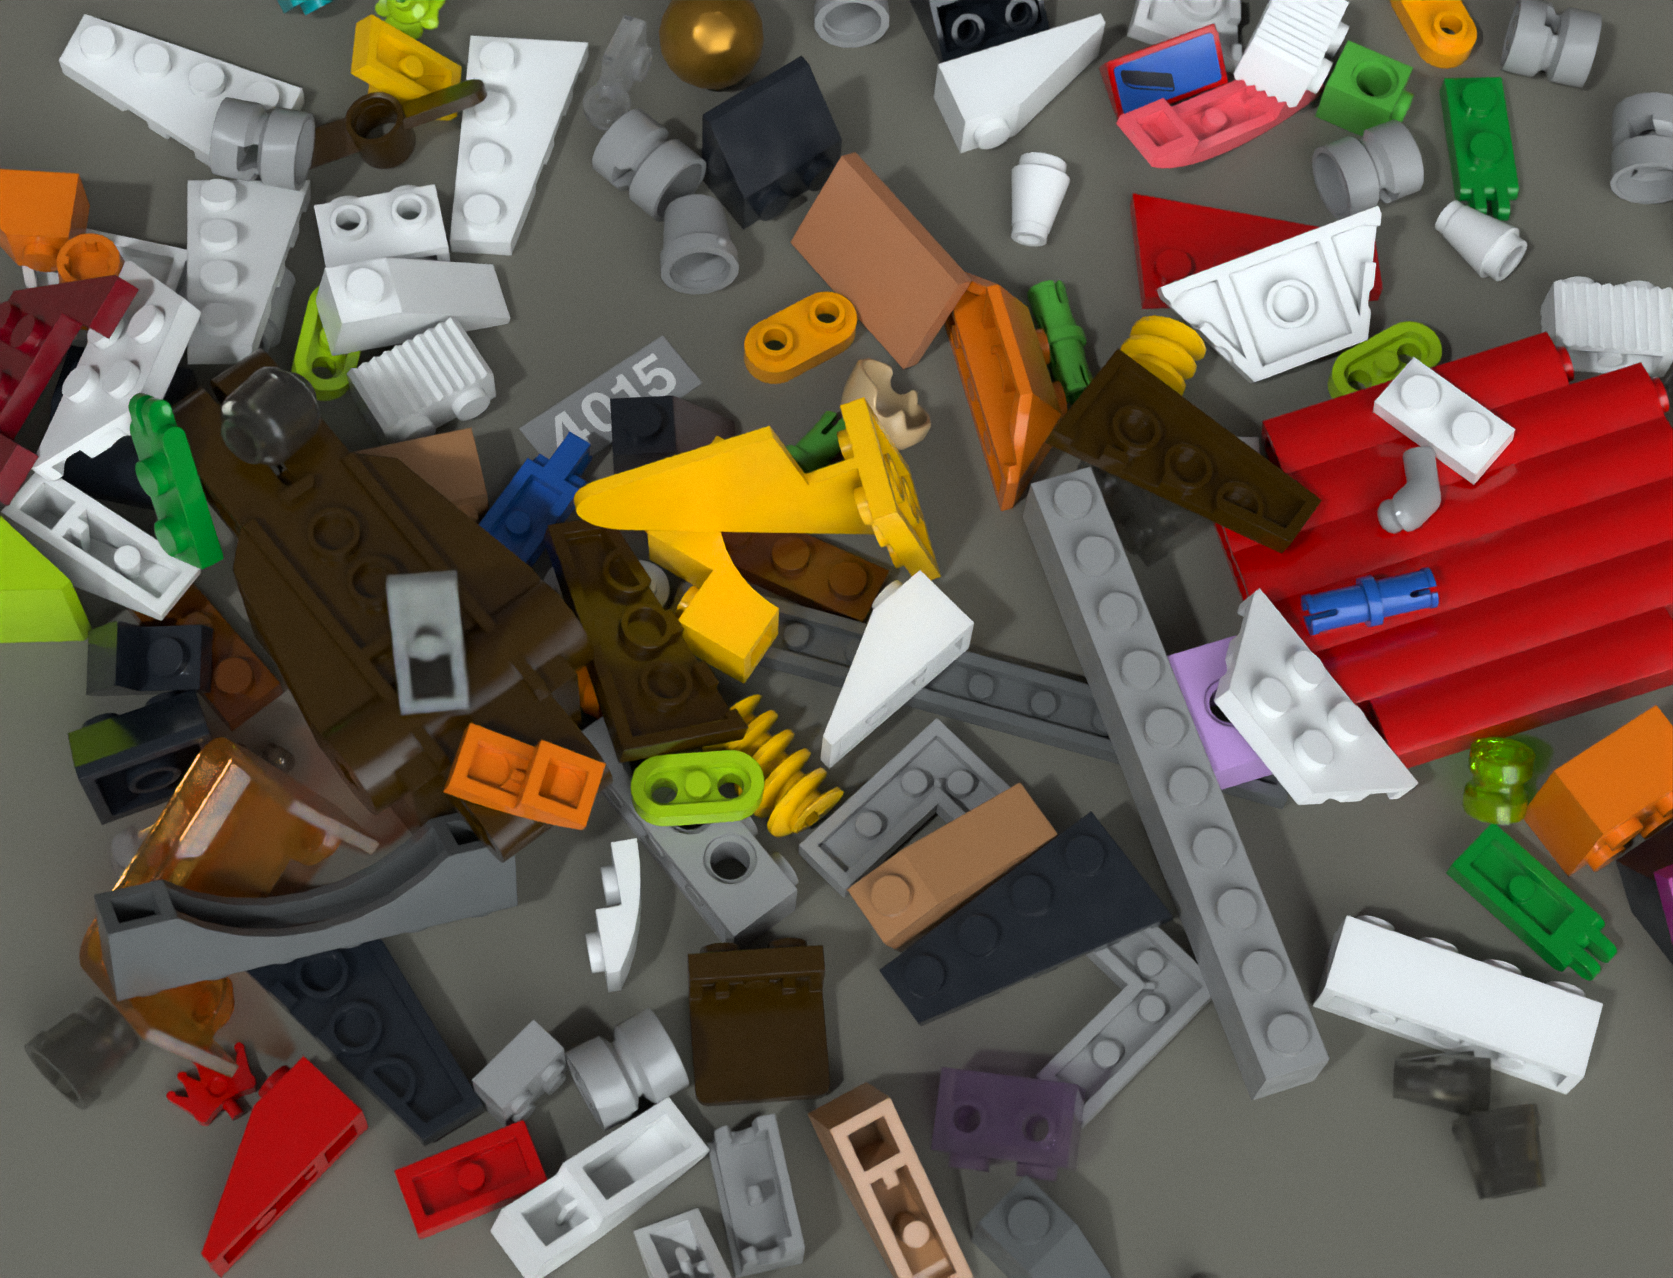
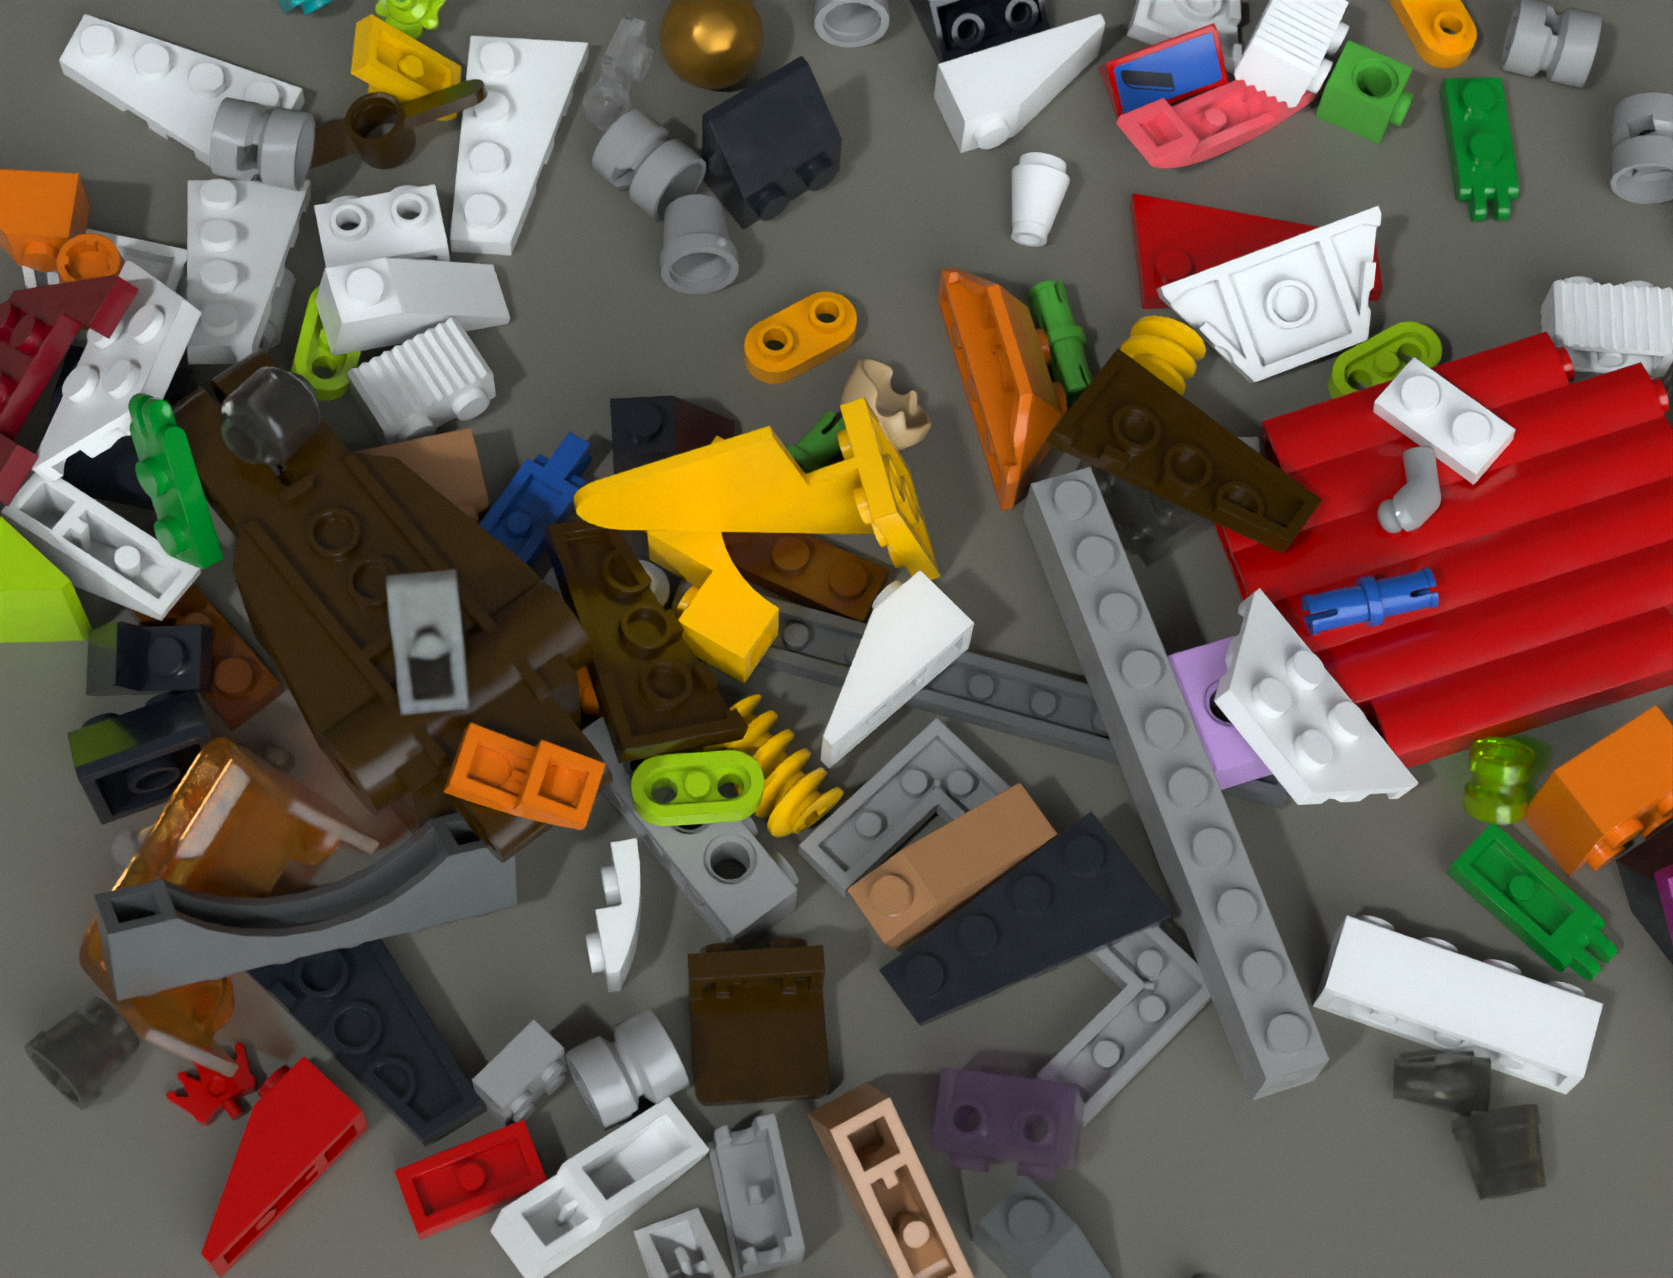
light grey sticker [519,335,703,459] -> none
nougat tile [790,152,972,369] -> none
light grey wheel [1312,119,1424,220] -> none
white cone [1435,200,1527,281] -> none

